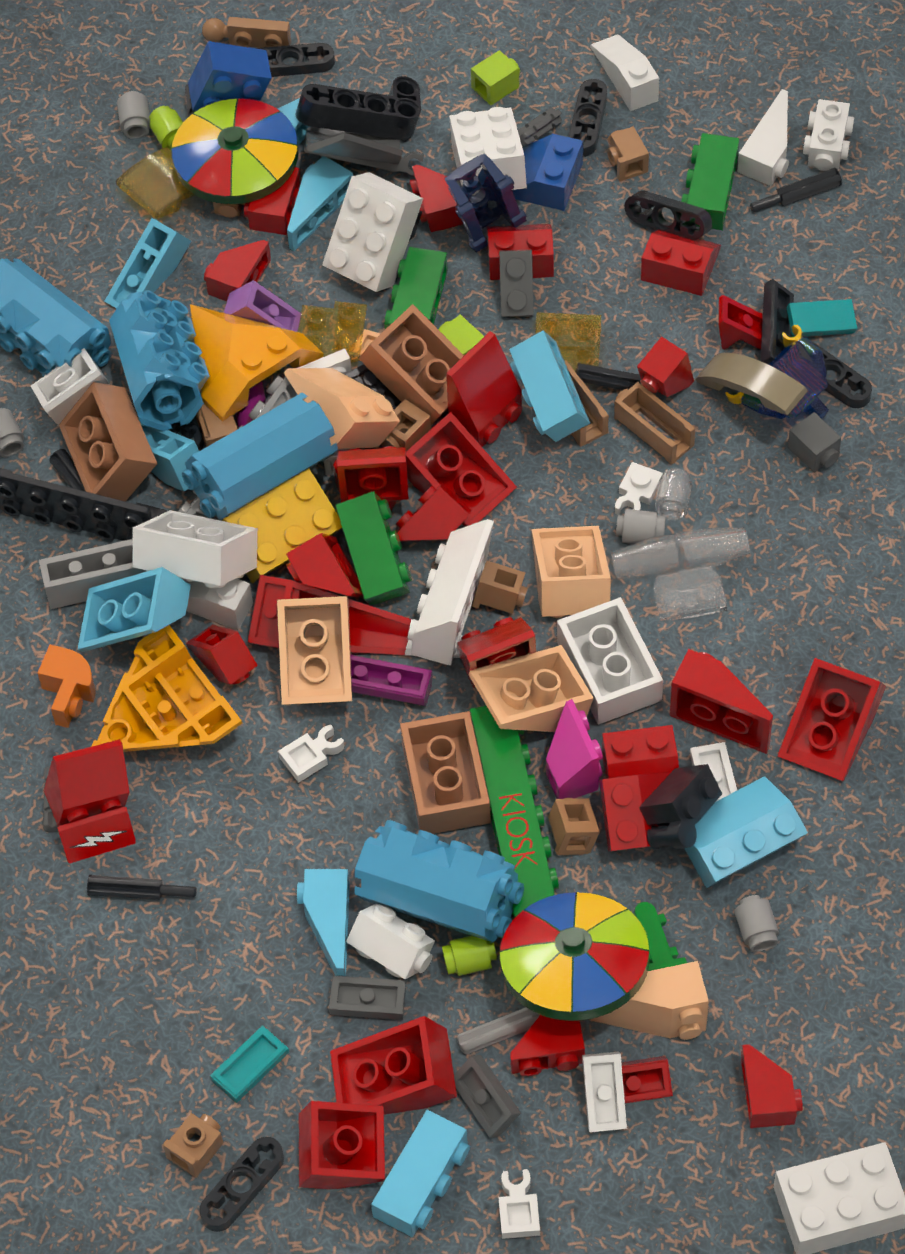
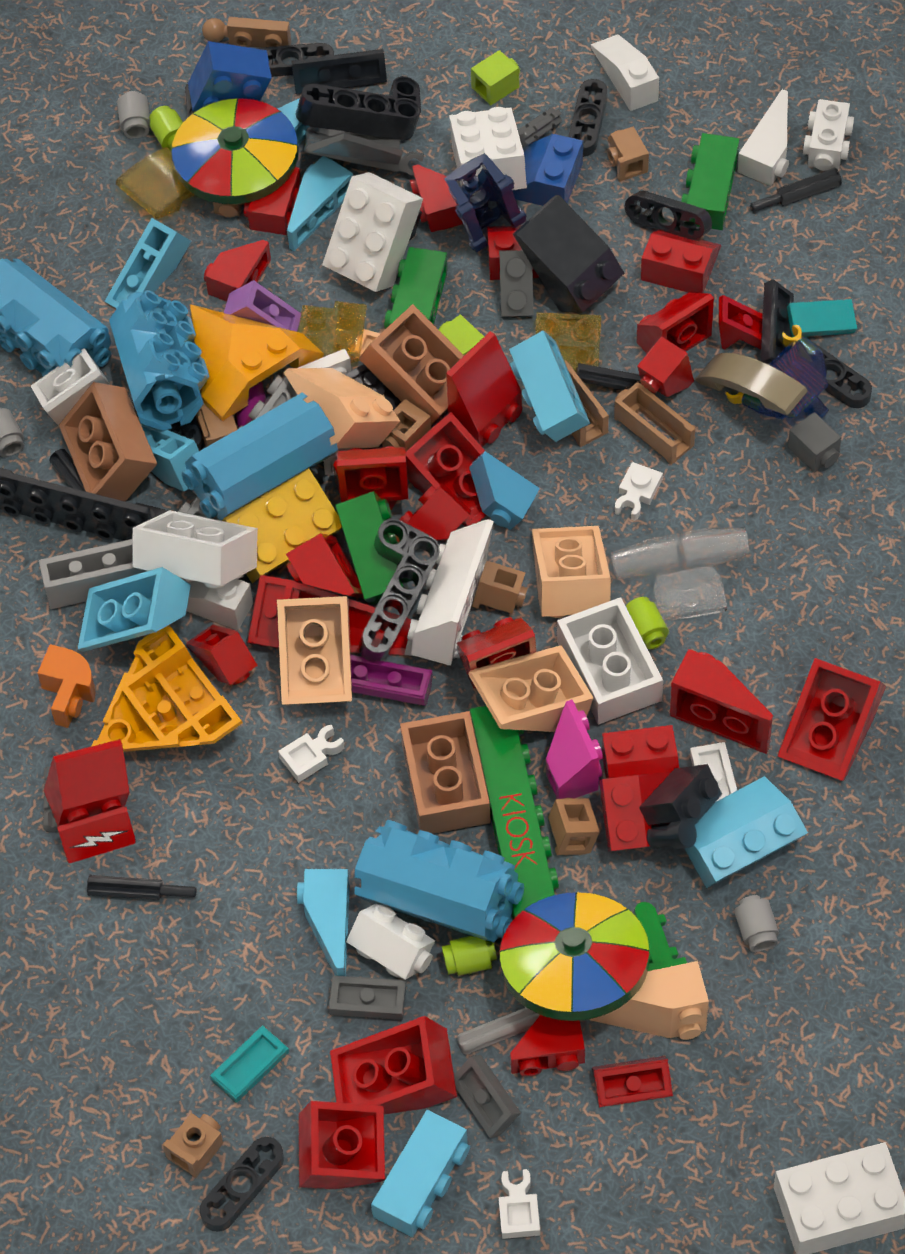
white plate [582,1052,627,1132] -> none
light grey brick [616,509,666,546] -> none
clear brick [655,468,693,521] -> none
red slope [741,1044,803,1128] -> none
none -> black plate [291,49,387,94]
none -> black beam [359,519,440,662]
none -> dark azure slope [470,451,540,530]
none -> black slope [513,195,625,313]
none -> lime brick [626,597,669,649]
none -> red slope [636,292,714,353]

